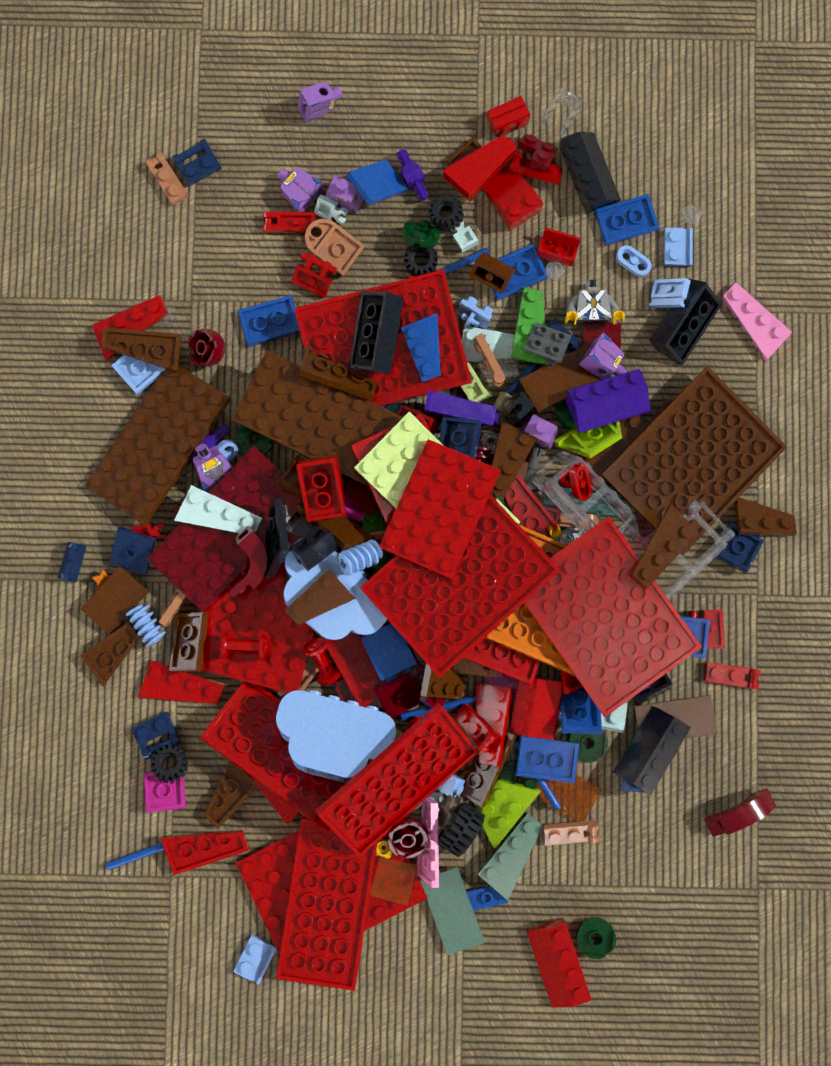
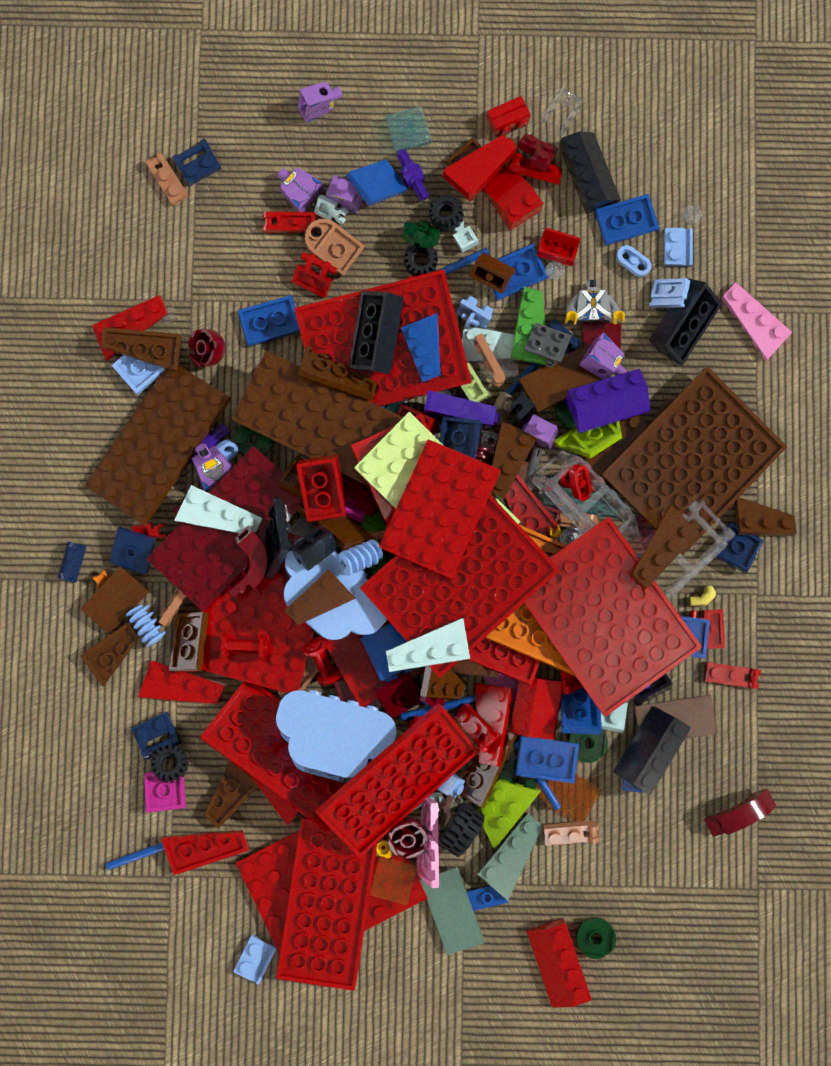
none -> clear light blue plate [385,106,431,153]
none -> light aqua wing [386,618,470,672]
none -> light yellow arm [689,586,716,606]

